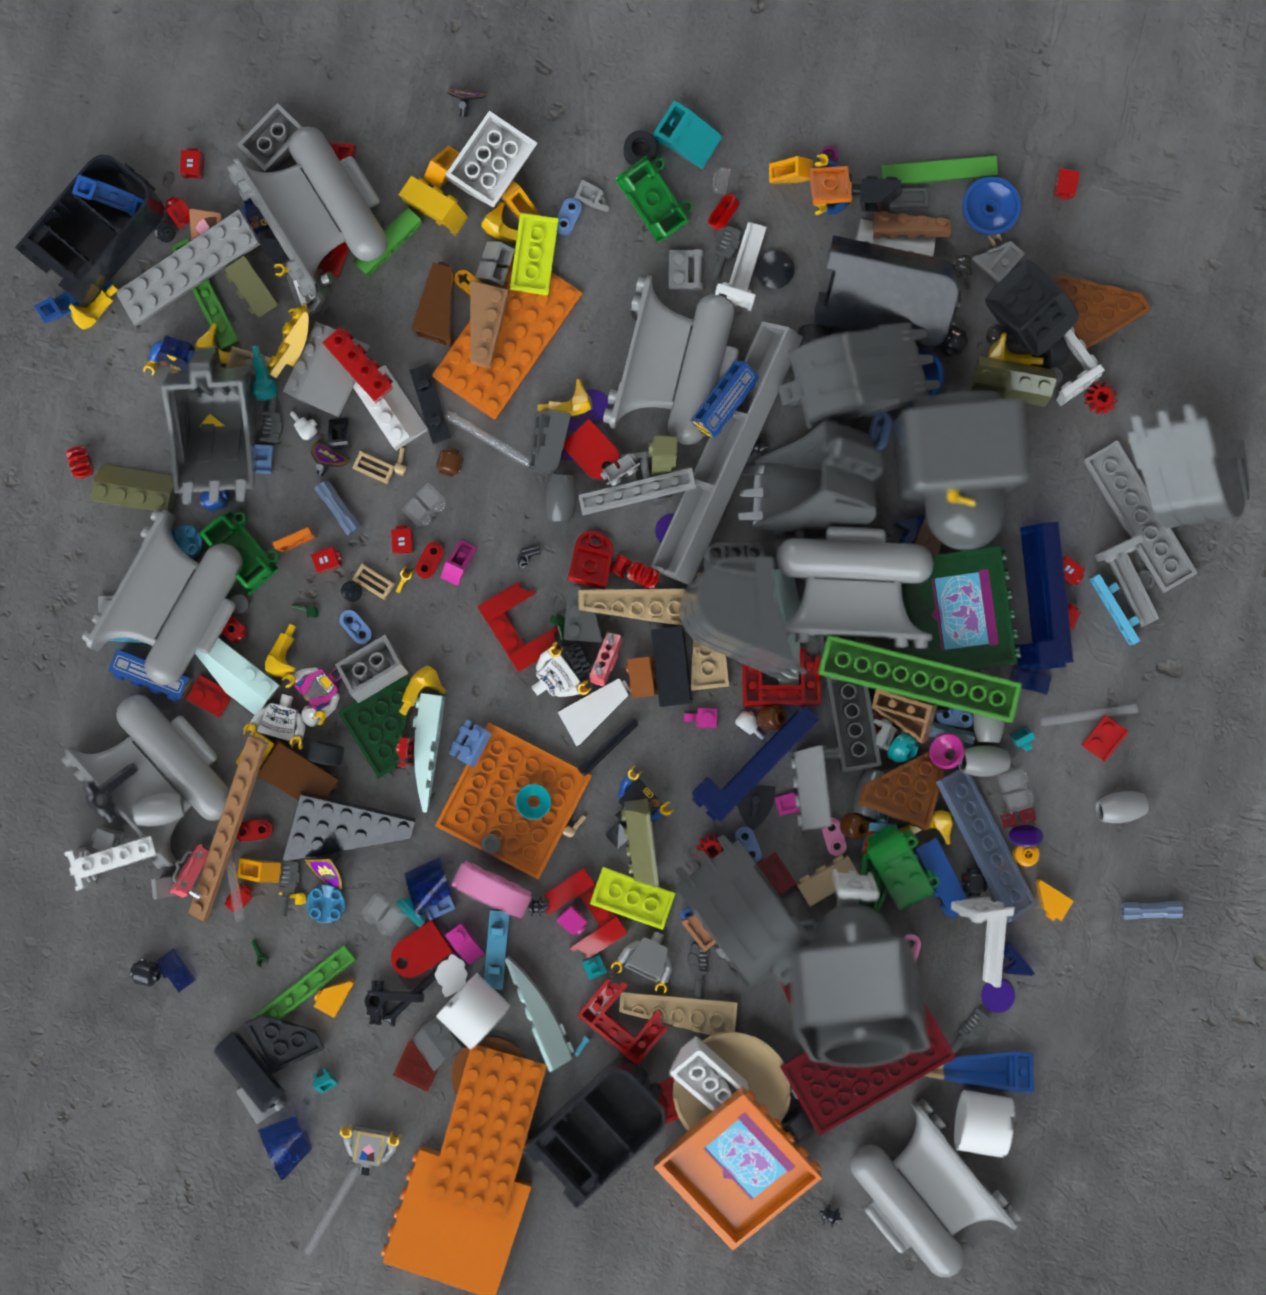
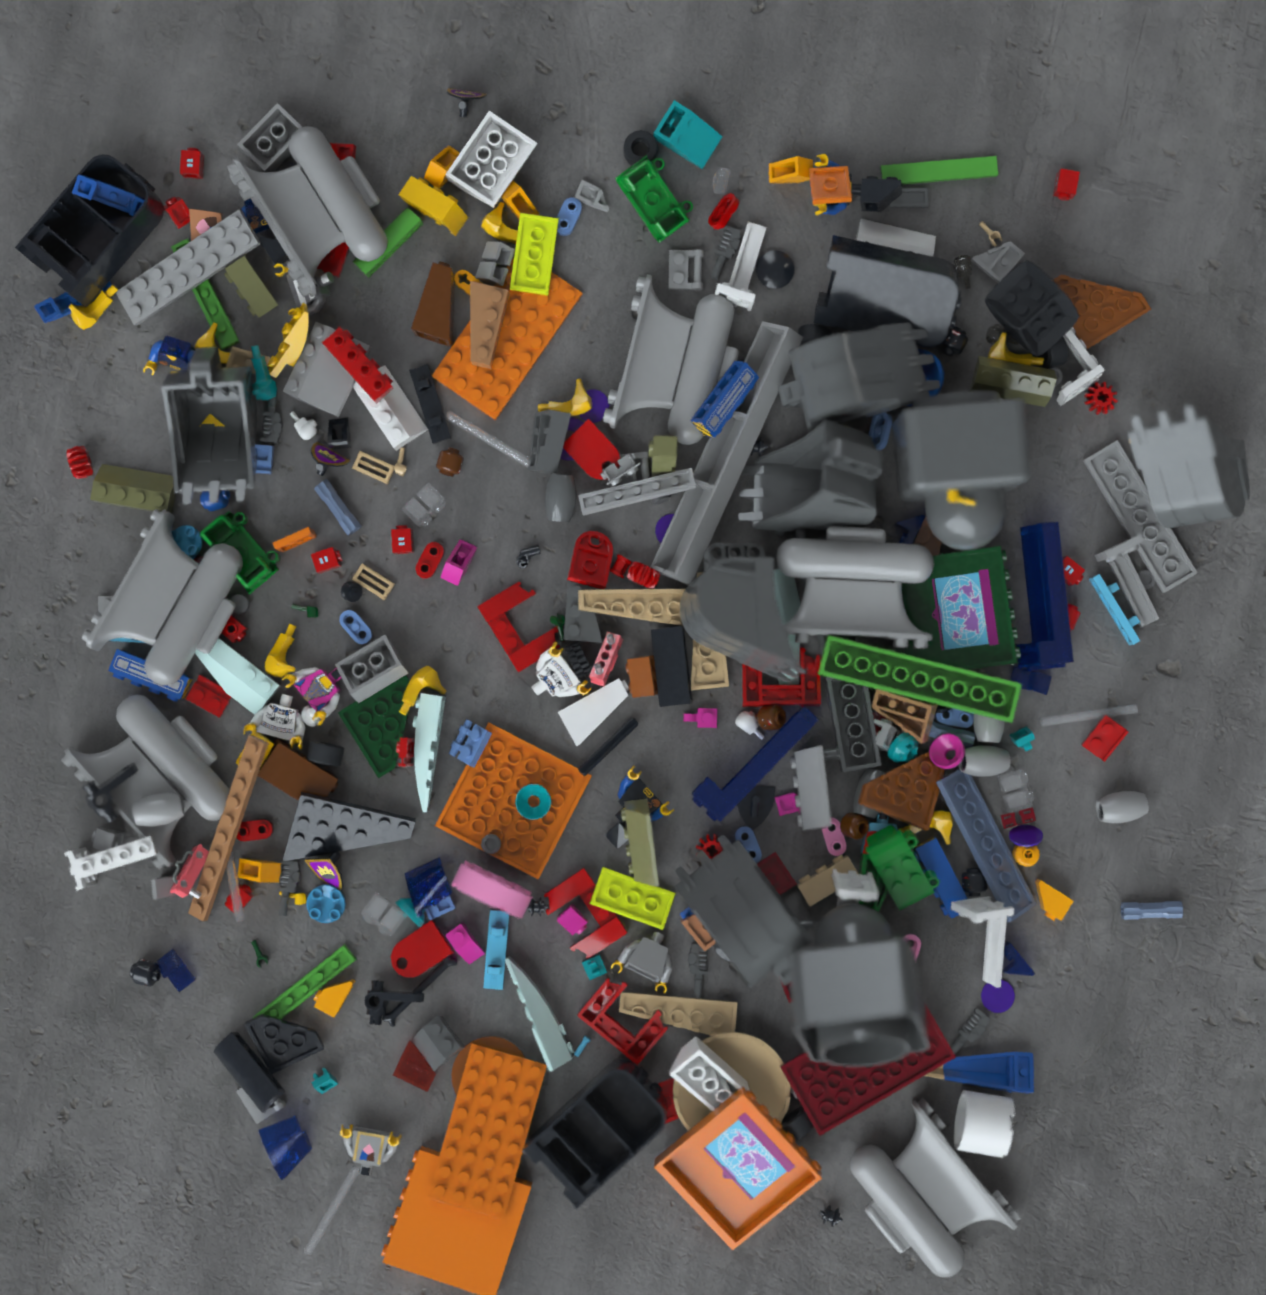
black wheel [154,221,176,243] -> none
yellow hand [396,566,414,593] -> none
white sticker [435,954,468,997] -> none
white brick [436,973,511,1049] -> none
tan hand [563,815,586,838] -> none
magenta tile [819,146,838,163] -> none
nougat wing [873,211,951,239] -> none
blue dish [962,177,1021,235] -> none

